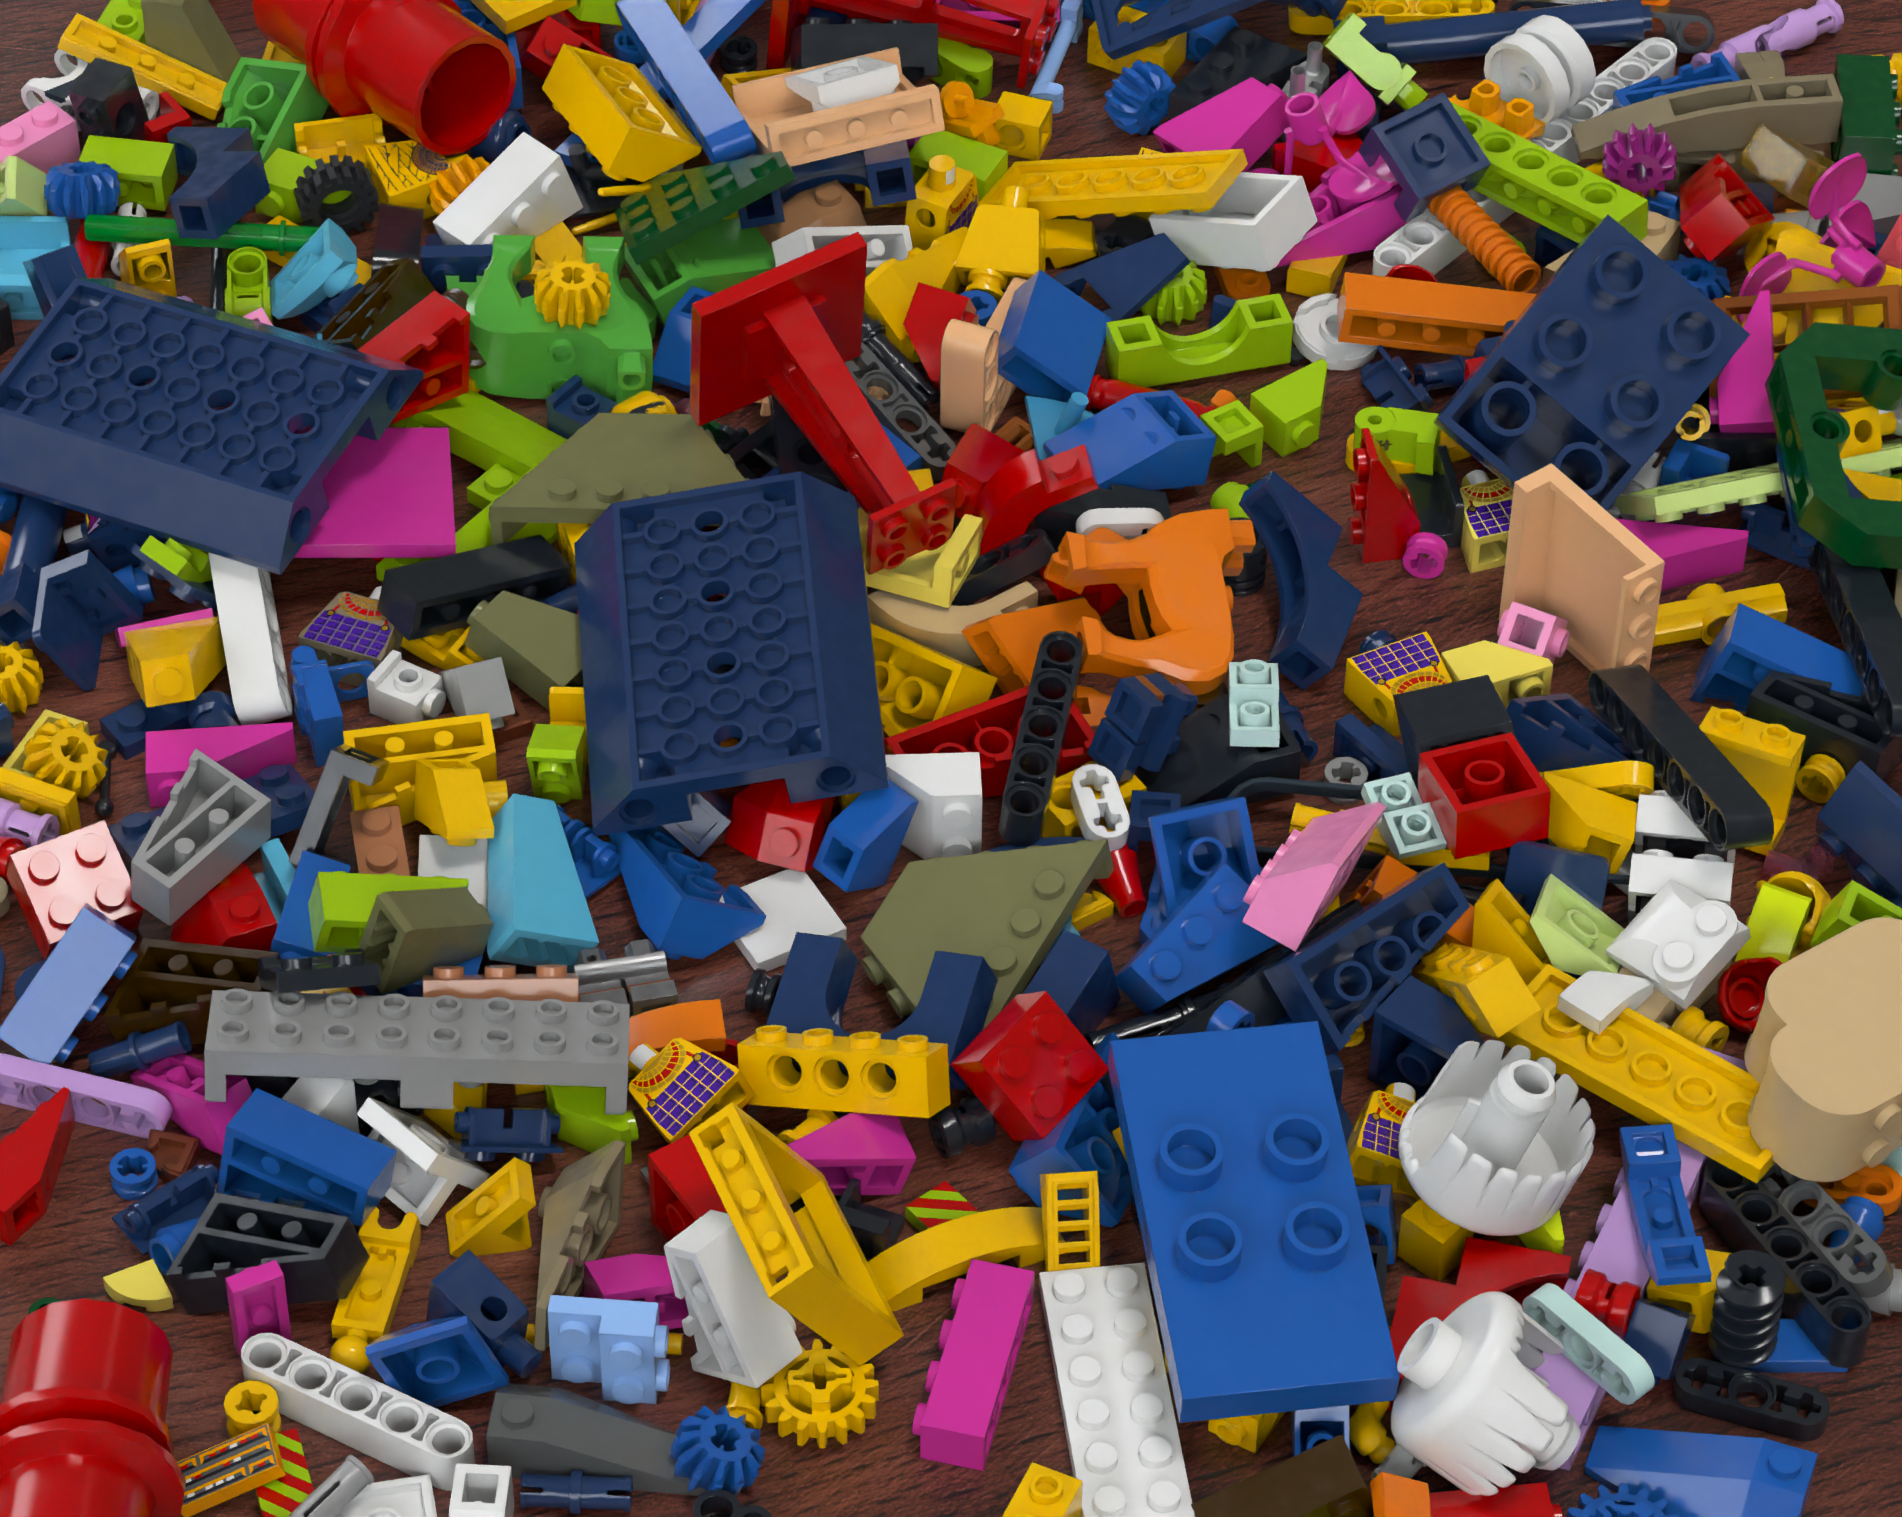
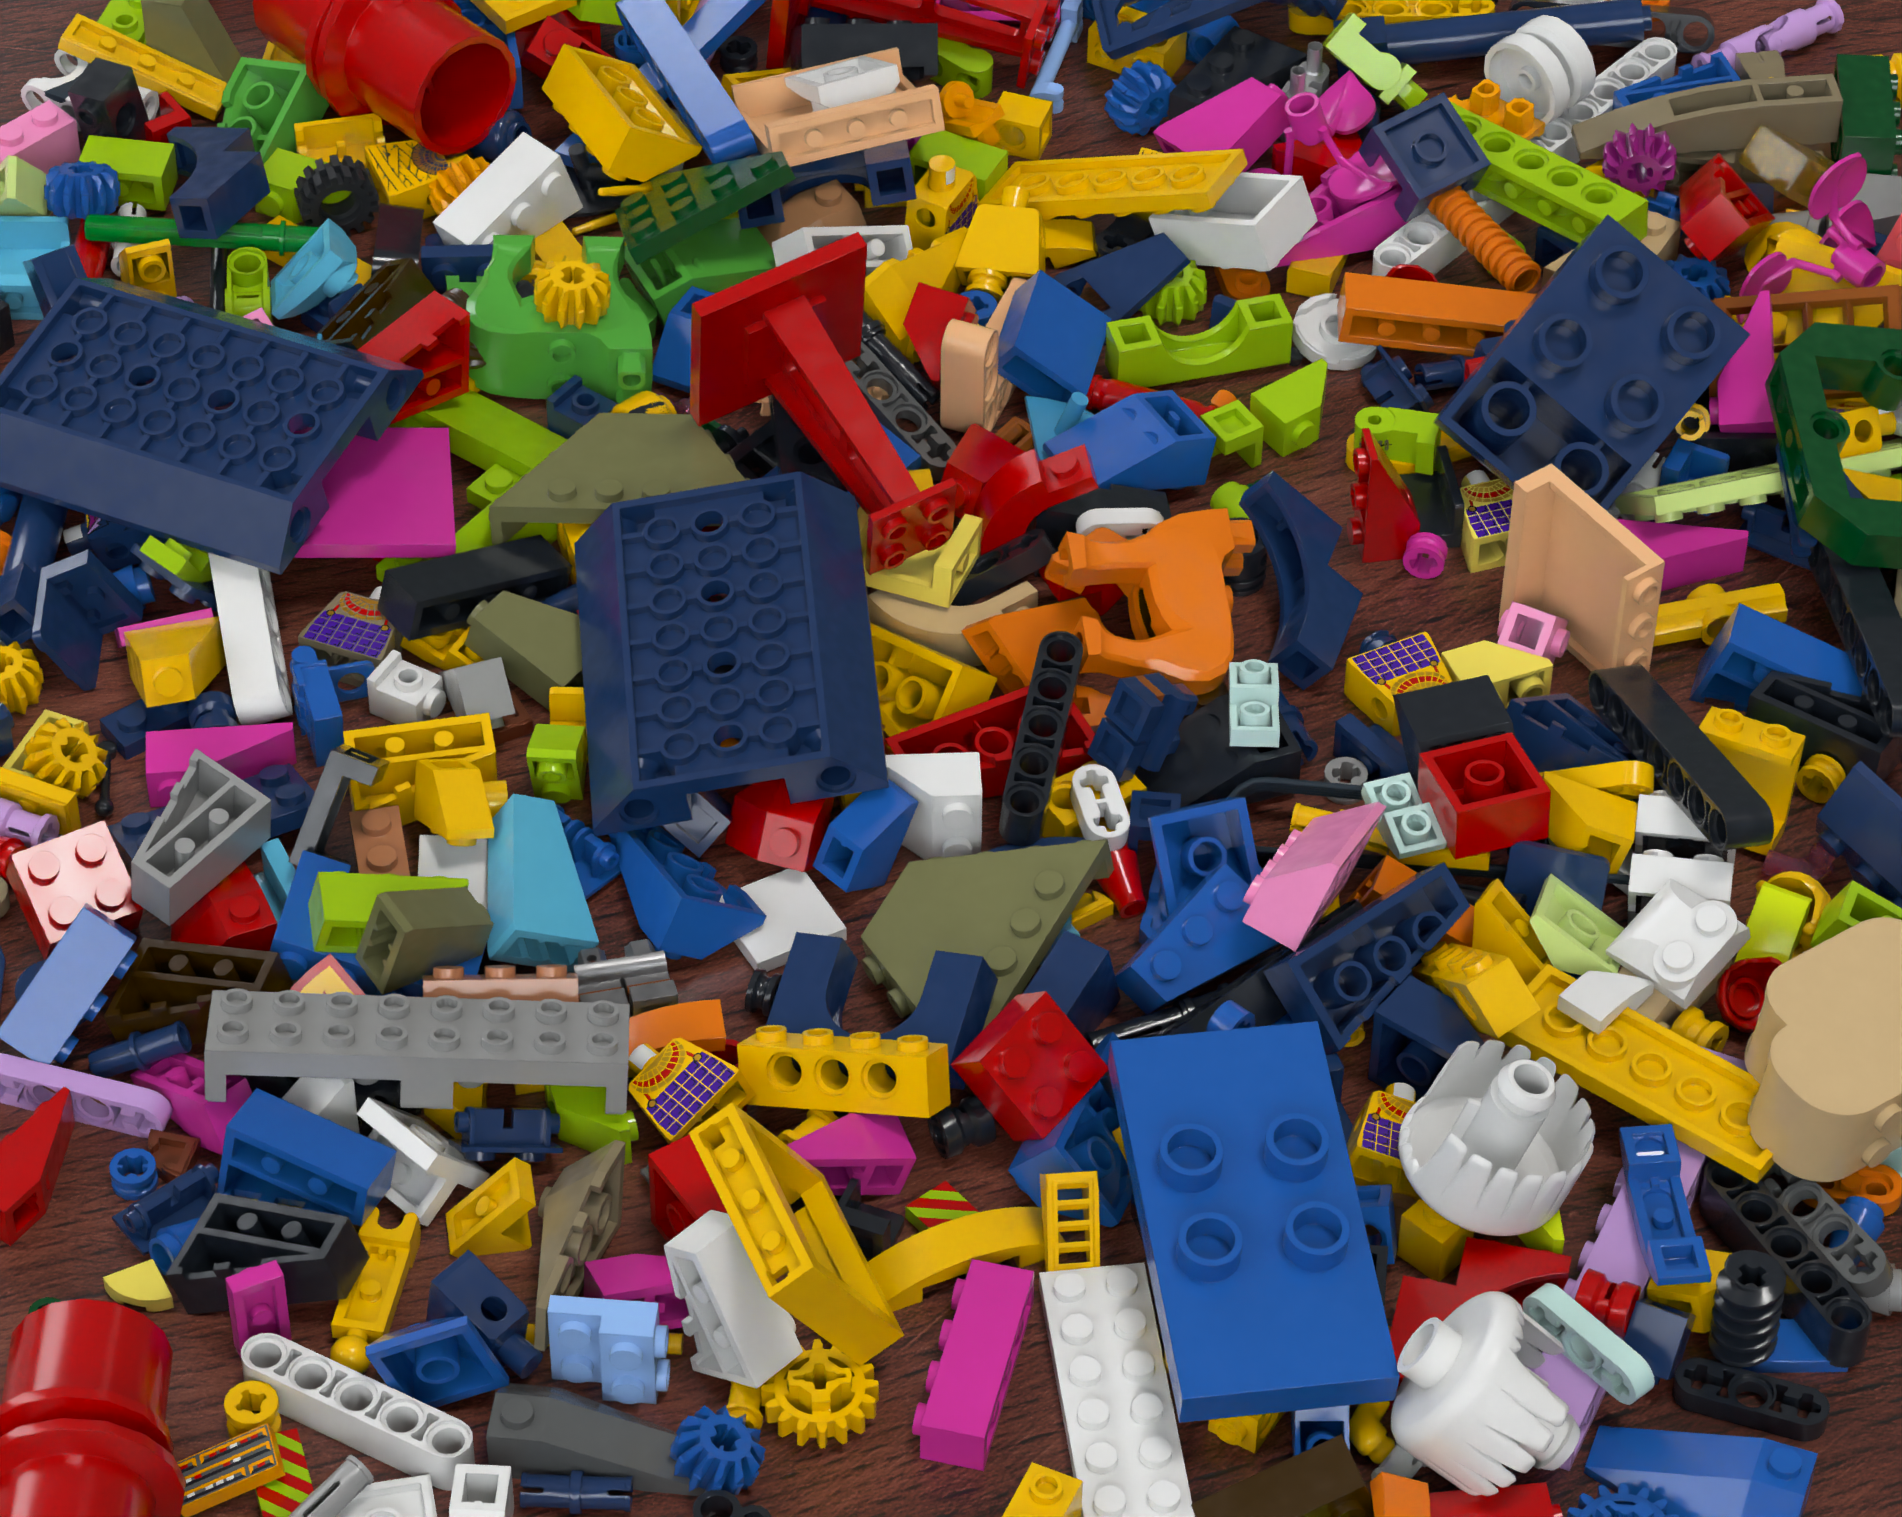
black plate [257,948,380,993] -> none

